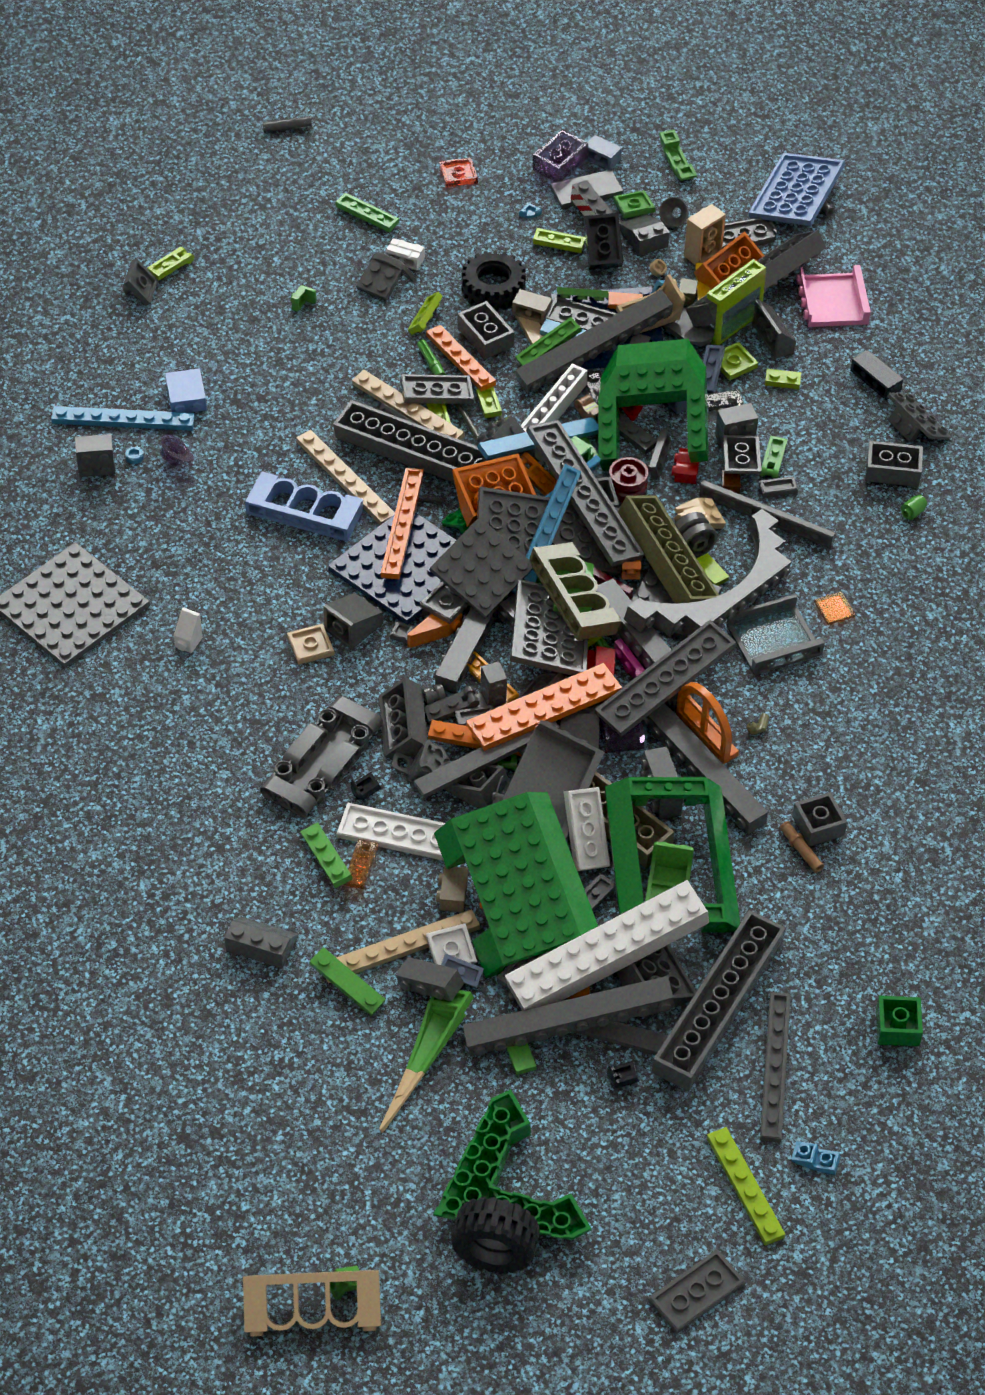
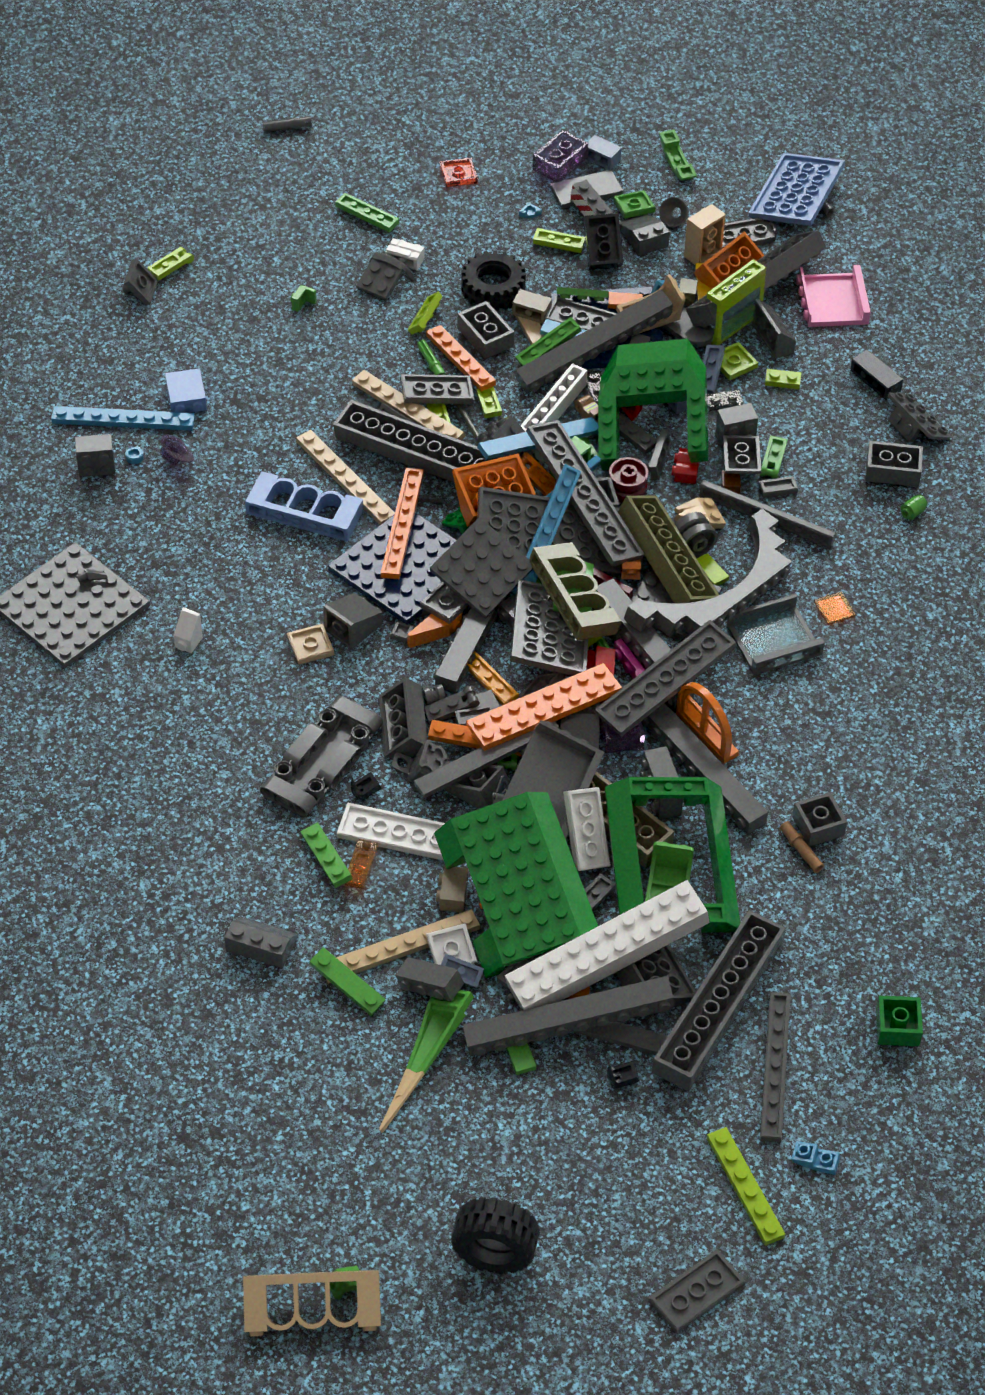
green wedge [433,1089,592,1240] -> none
dark grey brick [480,662,507,706] -> none
tan tile [650,259,667,277] -> none
olive arm [747,713,770,735] -> none
none -> dark grey bar [76,568,108,582]

